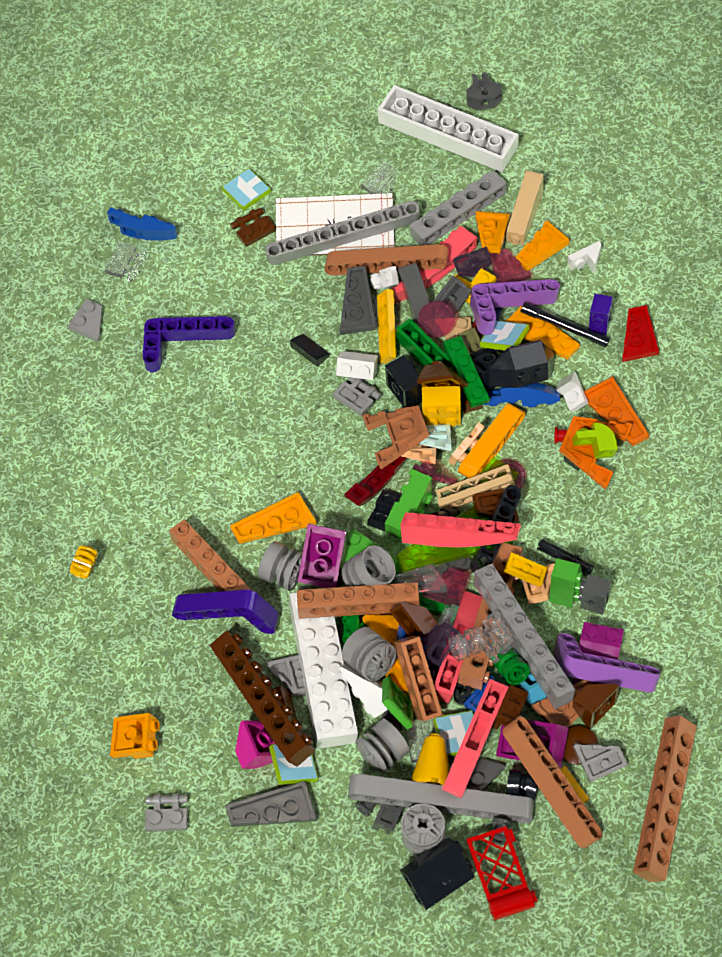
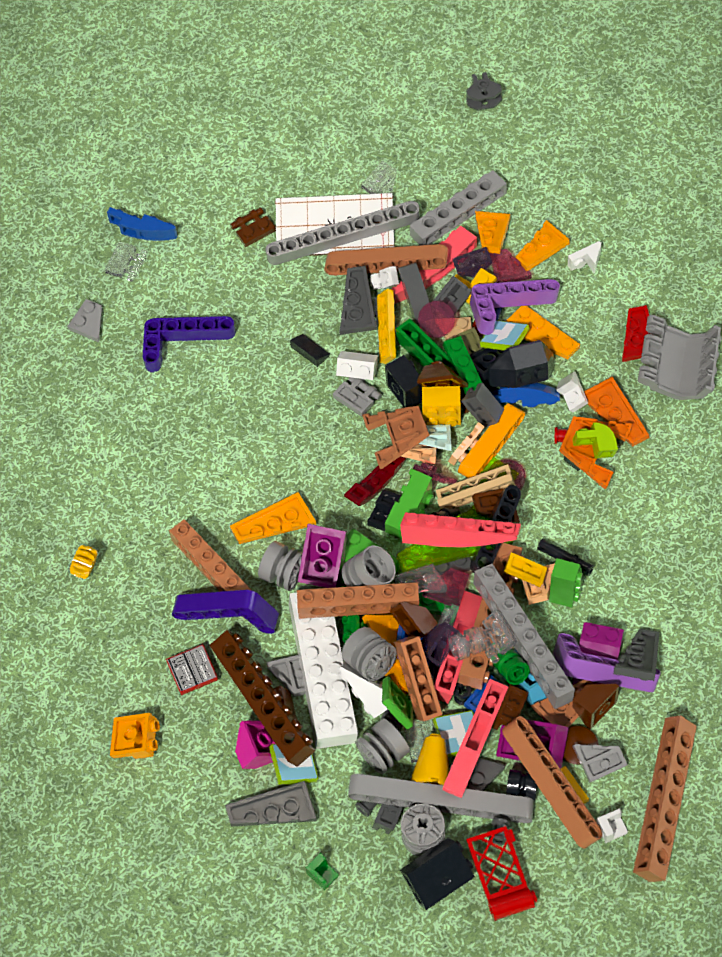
light grey plate [145,793,188,832] -> none
tile [221,168,271,211] -> none
white brick [378,85,519,172] -> none
tan slope [506,170,544,245] -> none
black piece [520,302,610,348] -> none
dark grey brick [578,574,611,615] -> none
dark purple brick [588,293,613,335] -> none
none -> light grey tile [166,644,218,696]
none -> green panel [305,853,339,890]
none -> dark grey hinge [461,383,504,427]
none -> white panel [597,809,628,843]
none -> dark grey wing [613,629,660,681]
none -> light grey hinge [638,315,721,400]

